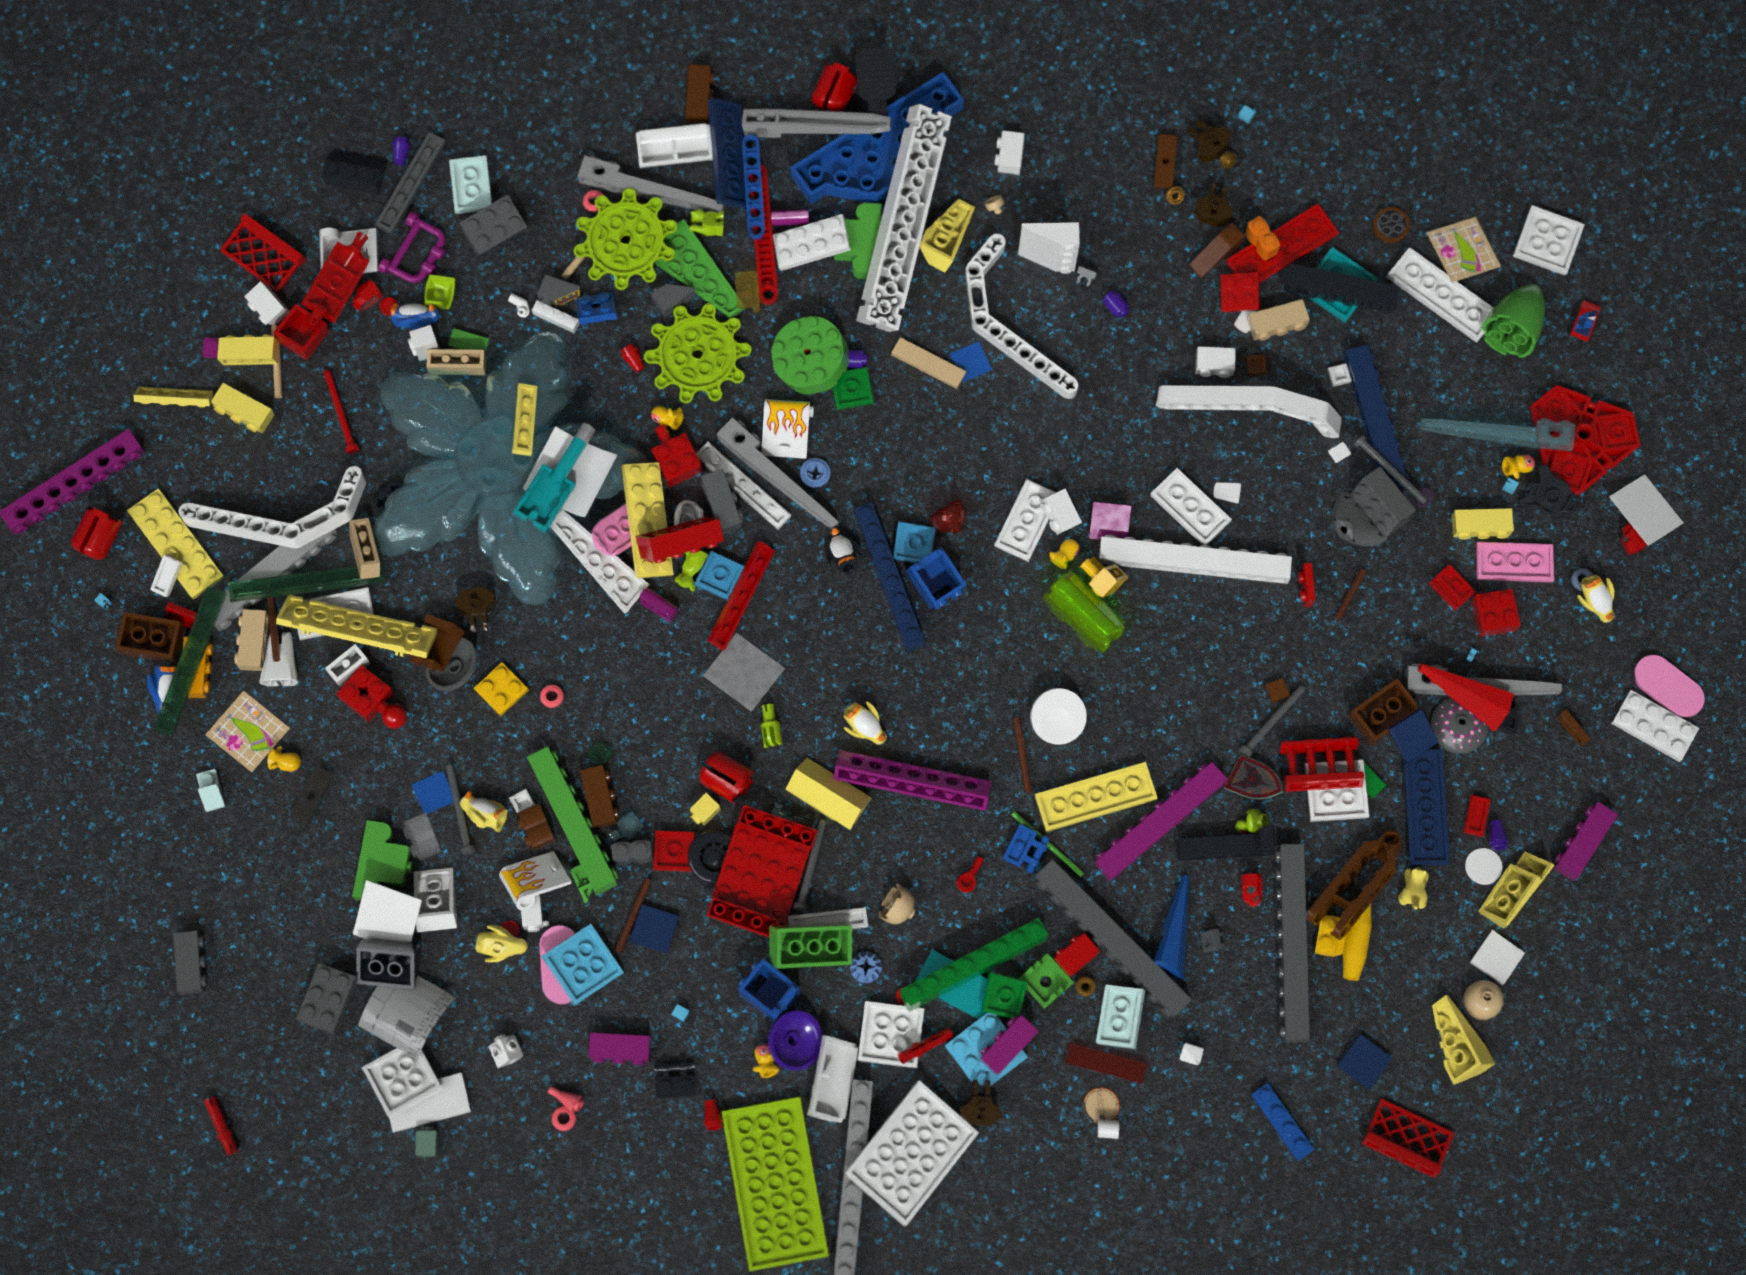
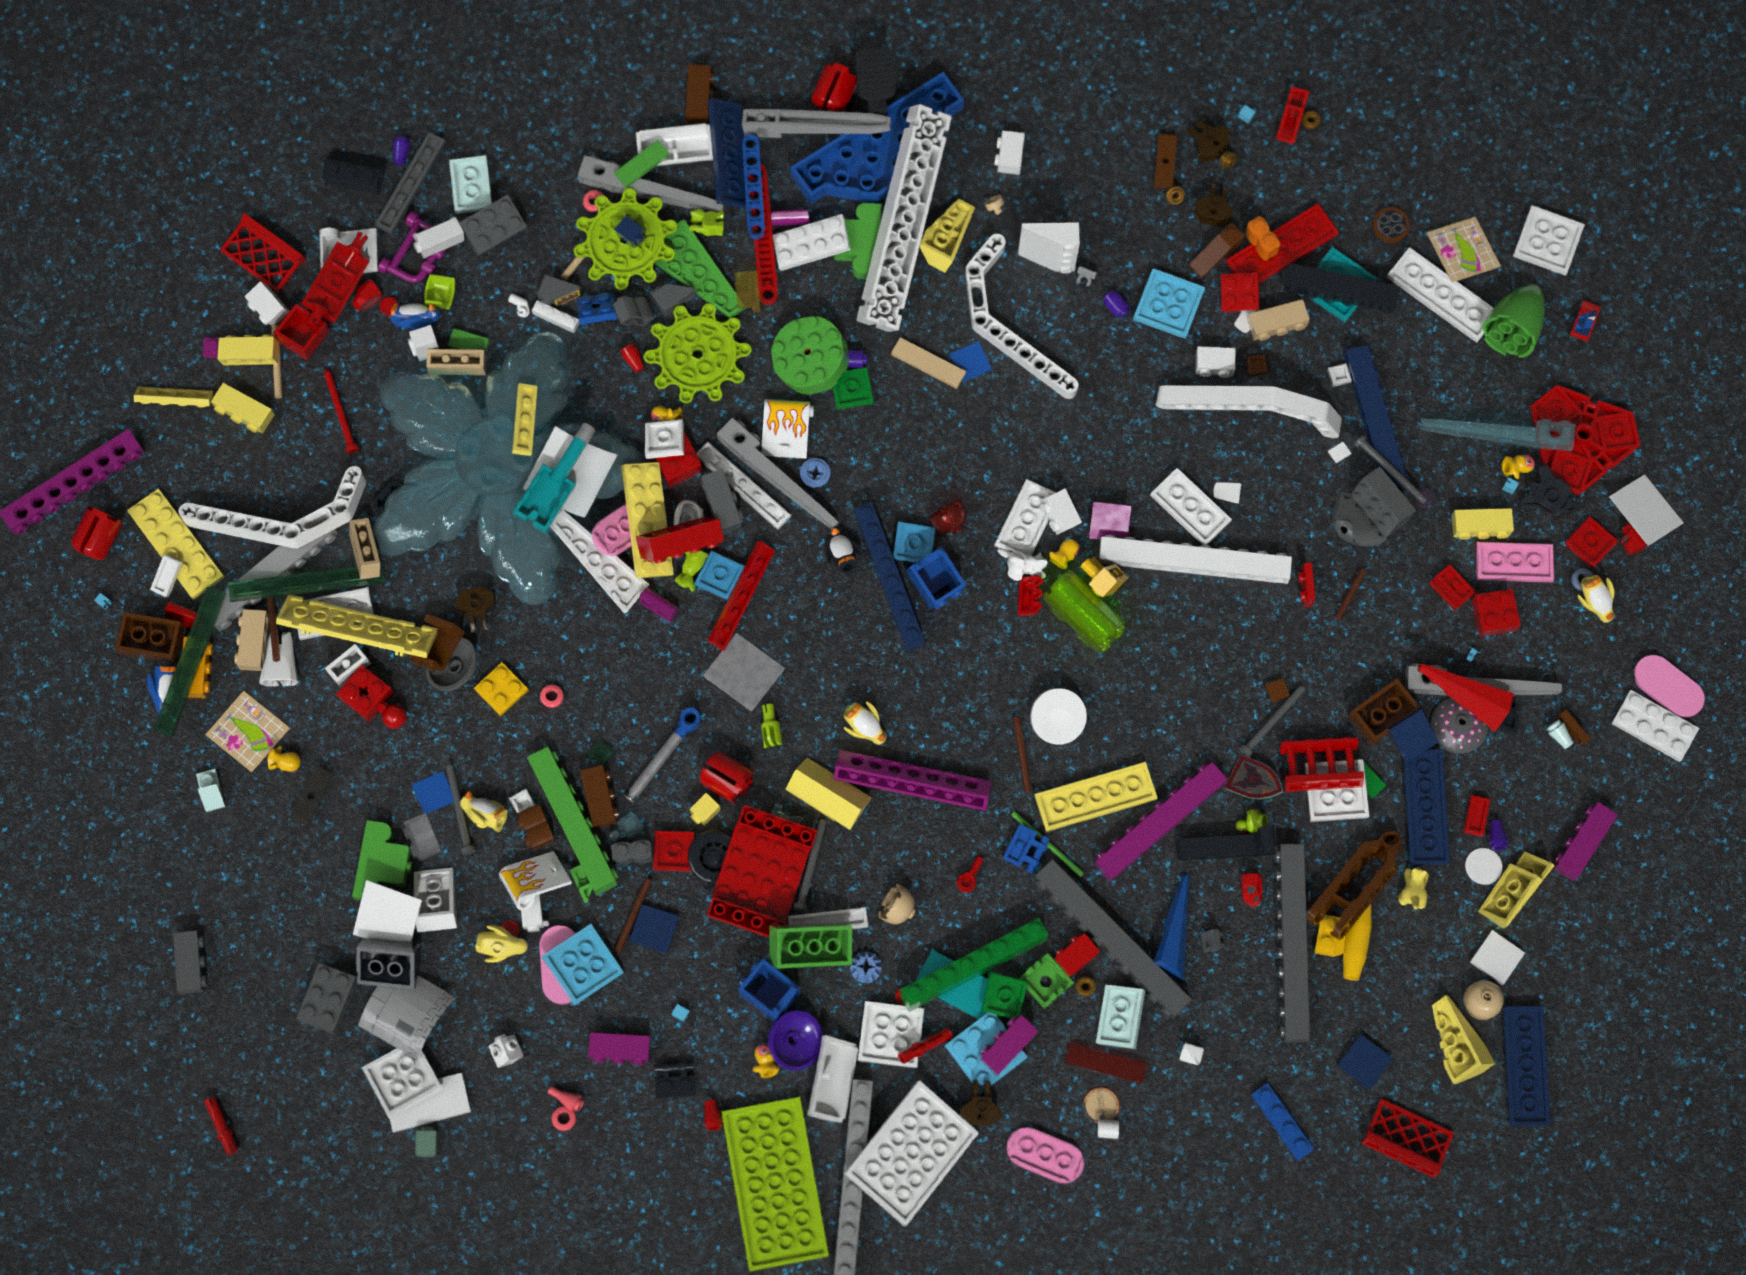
none -> white brick [413,217,464,258]
none -> dark grey brick [613,295,655,326]
none -> bright green tile [614,140,670,188]
none -> dark blue brick [614,215,646,249]
none -> flat silver piece [625,708,701,802]
none -> white tile [645,419,684,459]
none -> white animal [997,548,1048,581]
none -> bright pink tile [1007,1127,1084,1183]
none -> red plate [1018,576,1044,616]
none -> medium azure plate [1133,268,1205,339]
none -> red slope [1276,87,1310,144]
none -> pearl gold plate [1301,111,1320,129]
none -> dark blue plate [1502,1006,1550,1127]
none -> light aqua cone [1547,720,1574,749]
none -> red tile [1564,516,1618,569]

